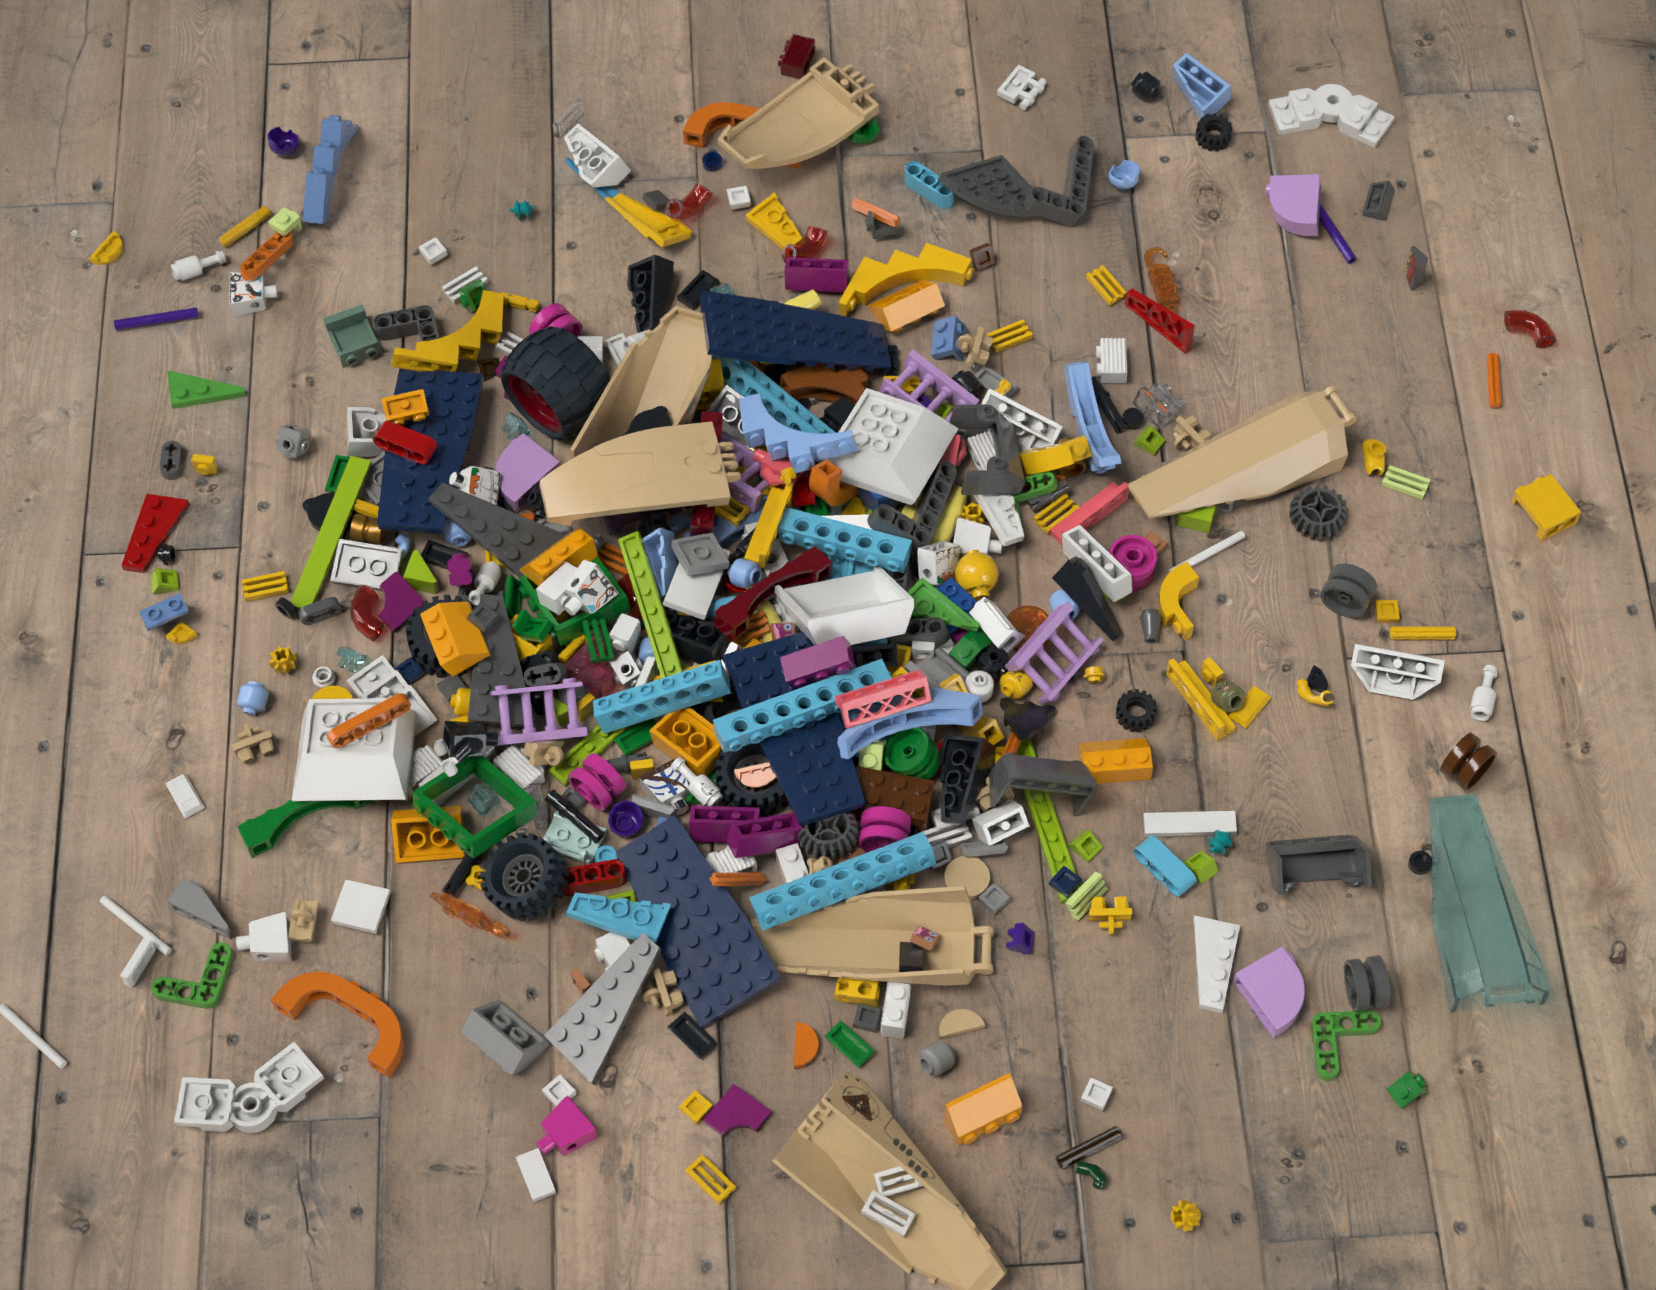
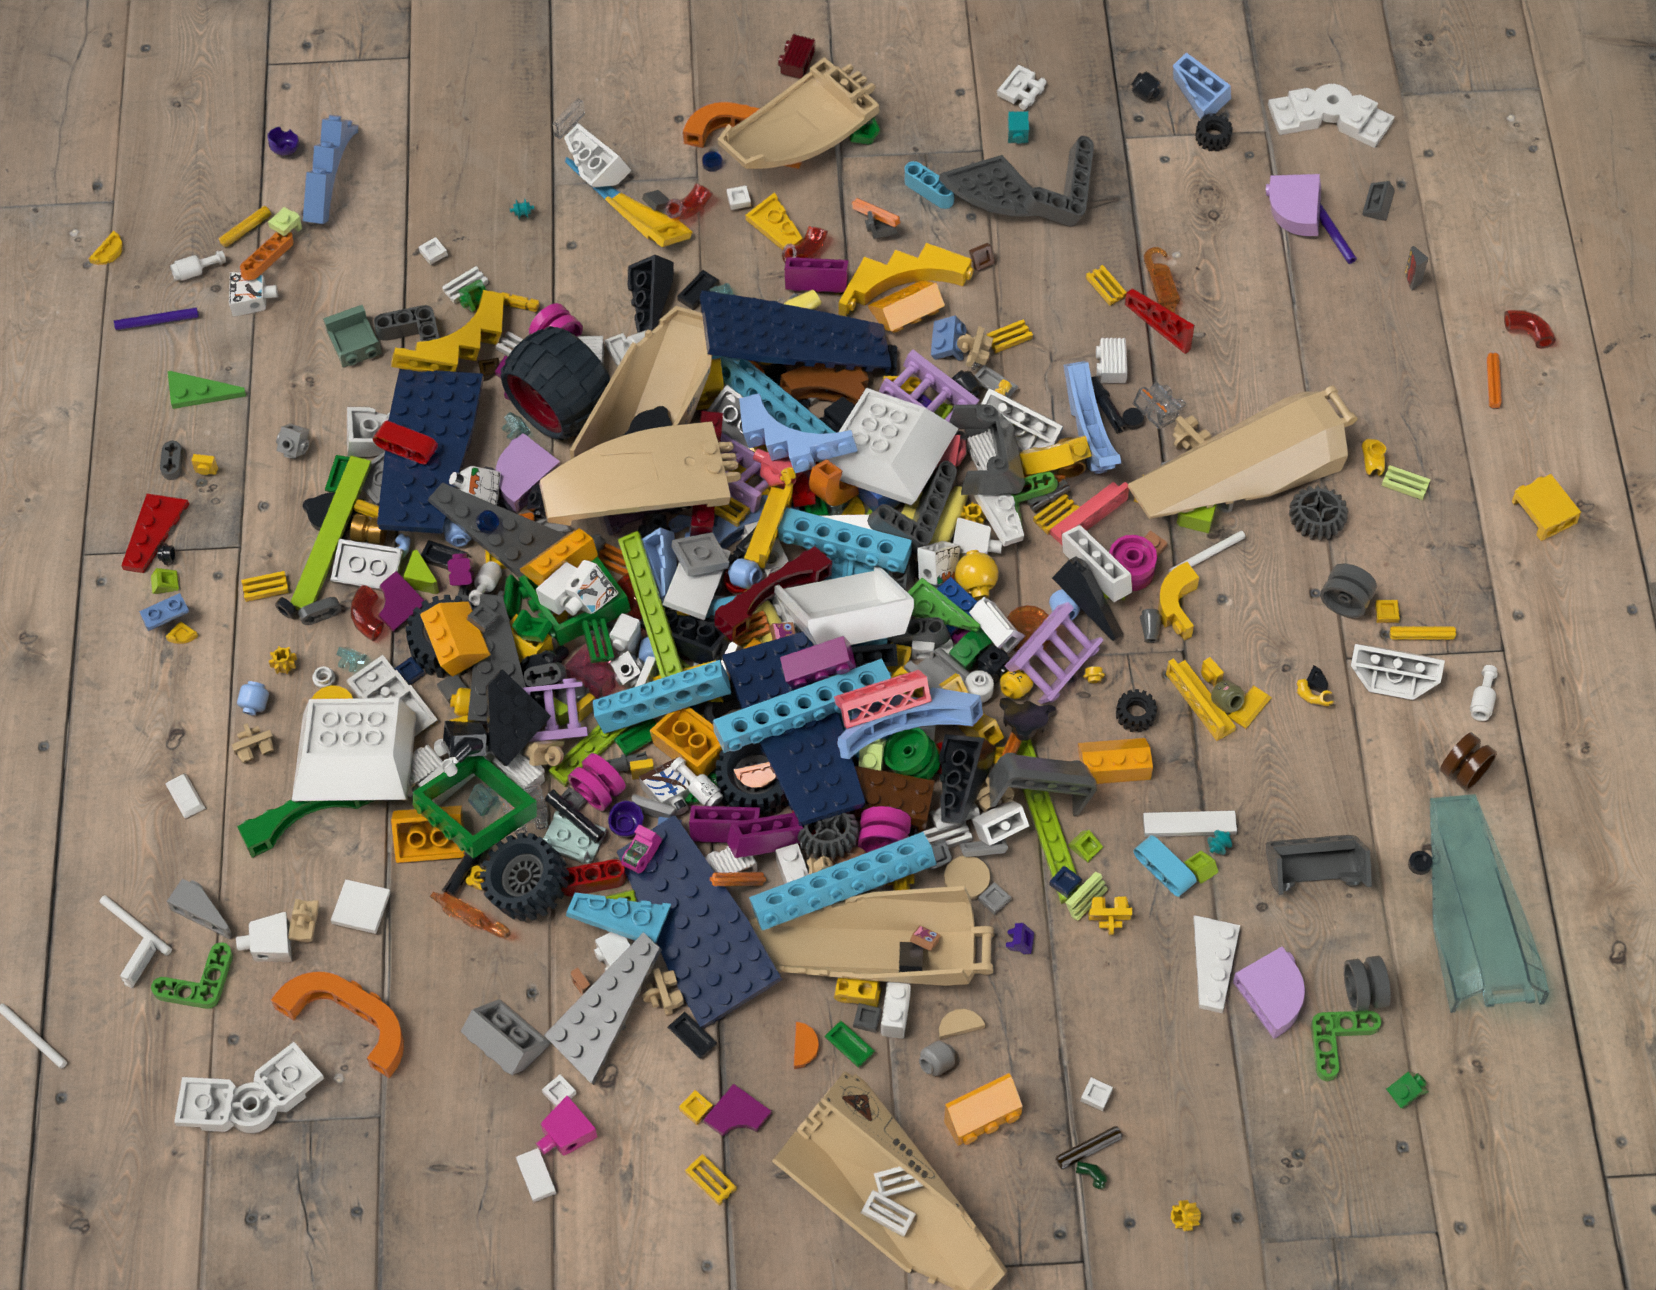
orange beam [327,693,411,749] -> none
light orange bracket [381,389,429,425] -> none
yellow tile [558,632,591,666] -> none
medium azure tile [595,845,618,862] -> none
light blue hair [1108,160,1141,190] -> none
lime slope [1133,425,1166,455] -> none
none -> clear blue tile [476,510,499,533]
none -> black plate [485,669,551,766]
none -> dark pink leg [622,824,663,873]
none -> teal brick [1007,111,1029,144]

